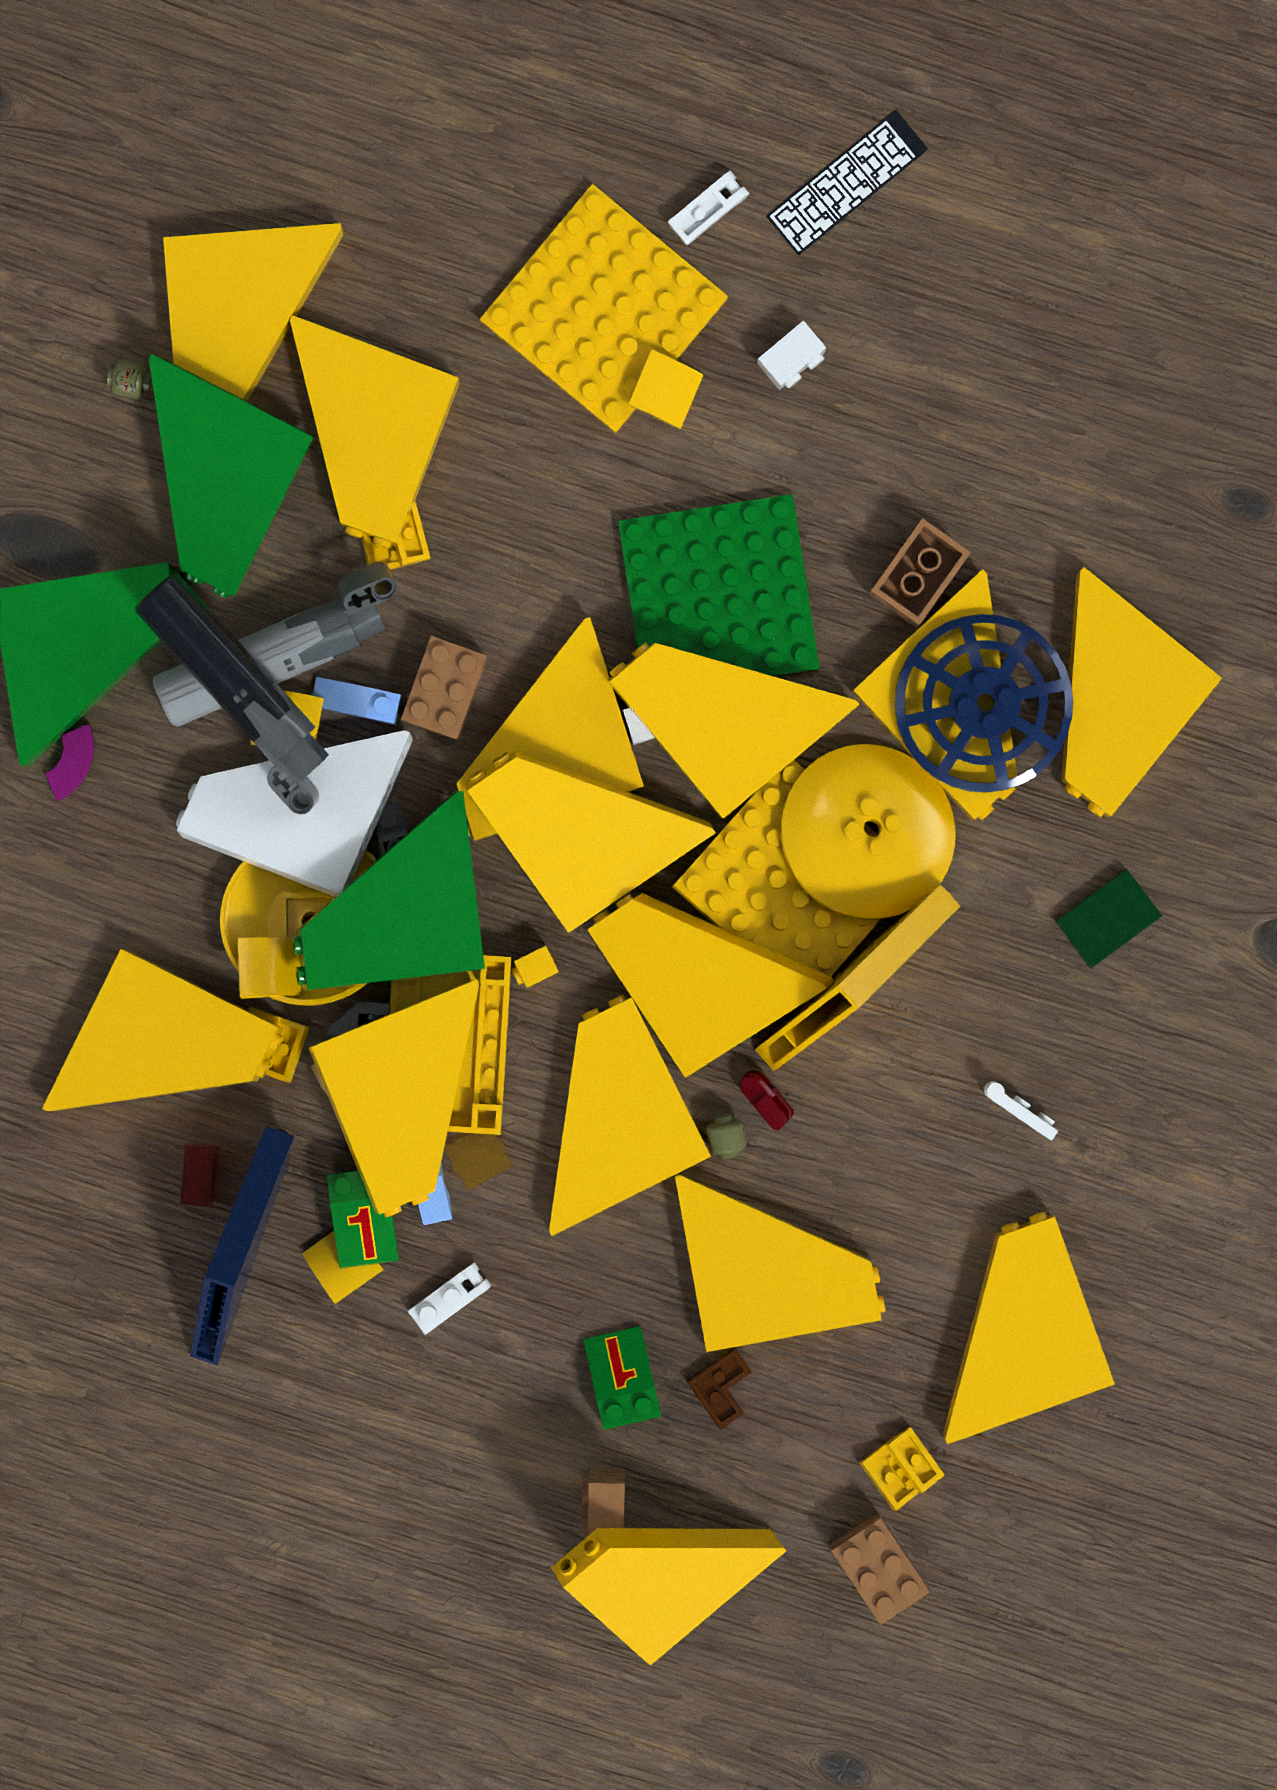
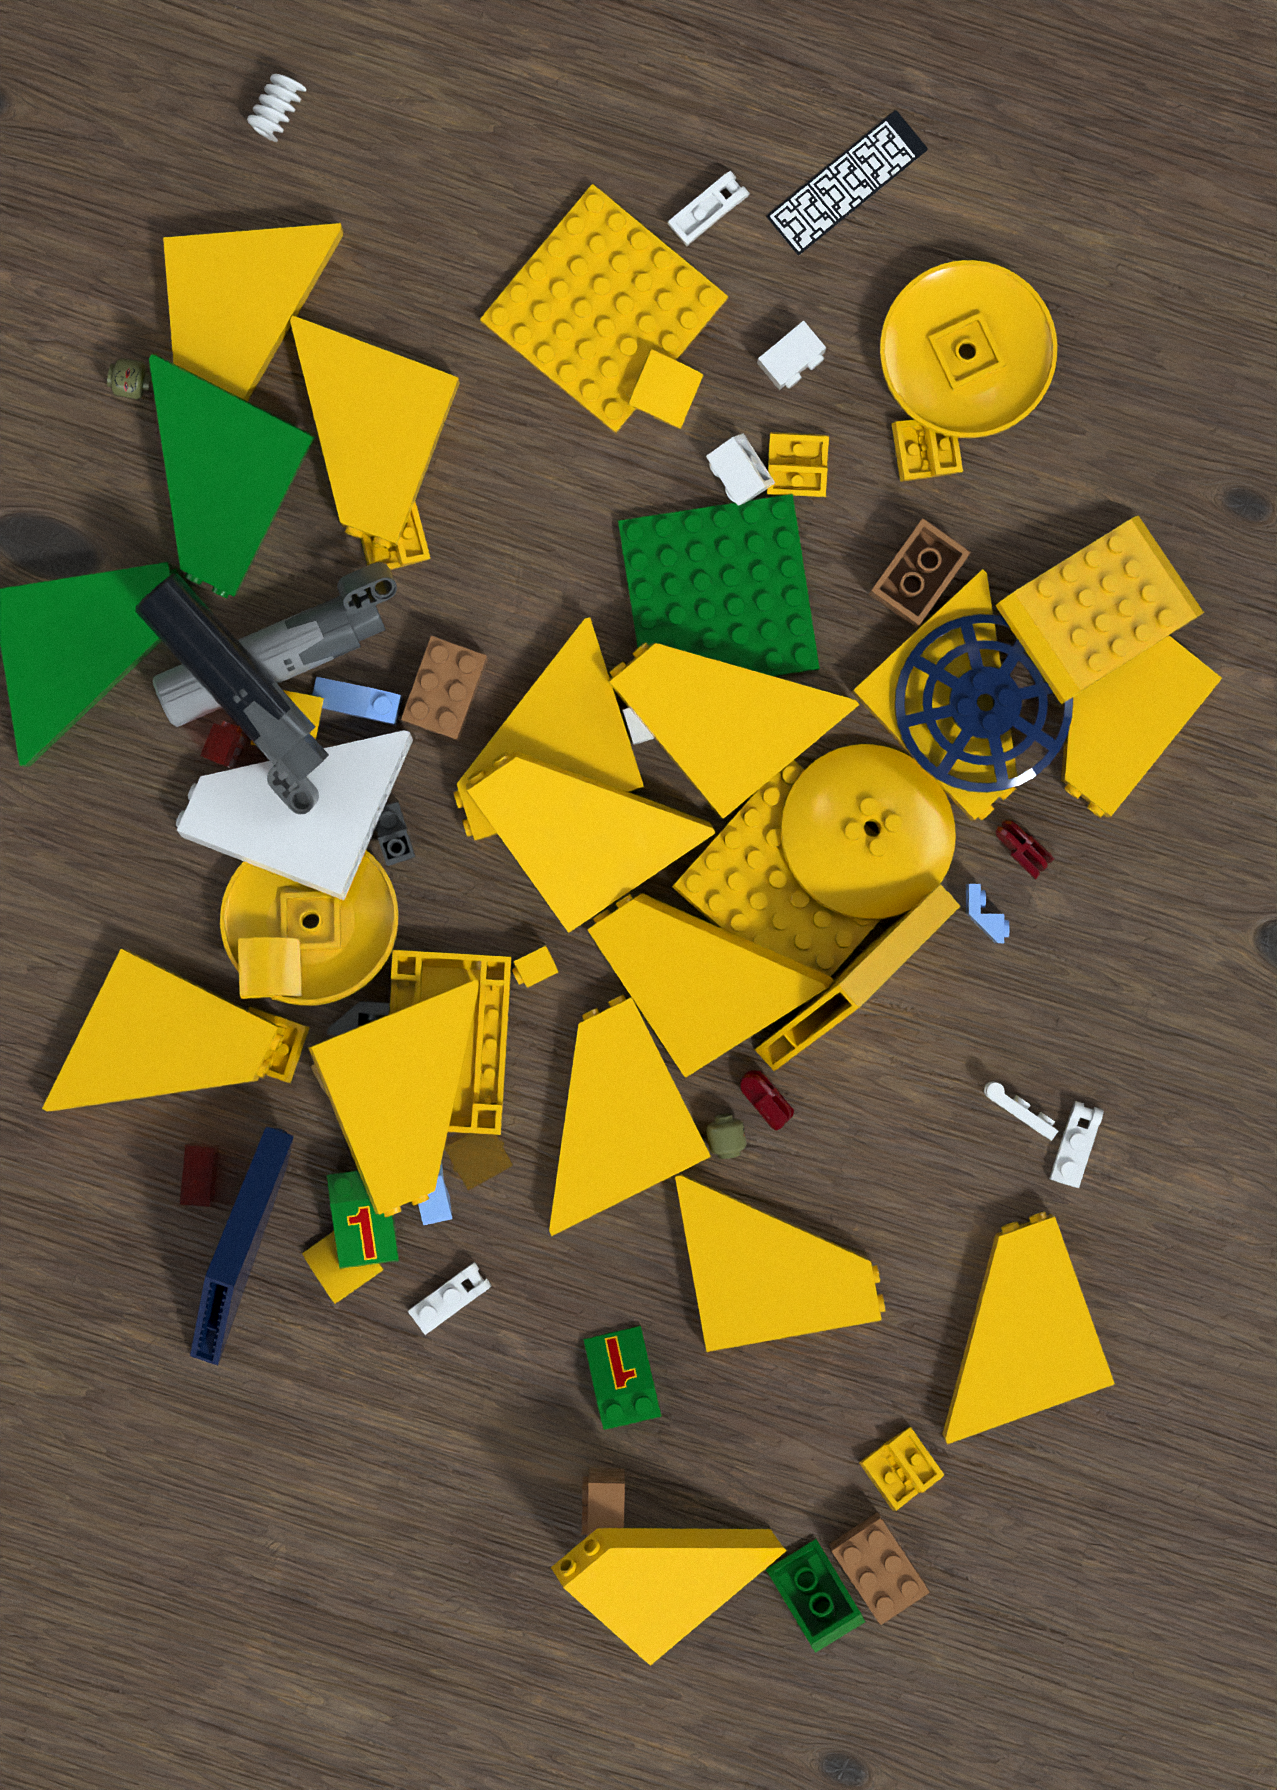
magenta tile [46,724,95,801] -> none
green slope [292,791,485,991] -> none
reddish brown tile [686,1347,752,1430] -> none
dark green tile [1055,869,1162,969] -> none
none -> clear red brick [200,720,248,769]
none -> white piece [247,74,307,142]
none -> white brick [706,433,775,506]
none -> green slope [766,1539,866,1653]
none -> yellow slope [767,432,829,497]
none -> yellow dish [880,260,1057,438]
none -> yellow slope [892,420,963,482]
none -> light blue slope [966,884,1009,943]
none -> yellow slope [996,515,1204,704]
none -> dark red arm [996,820,1055,880]
none -> white plate [1049,1101,1104,1188]

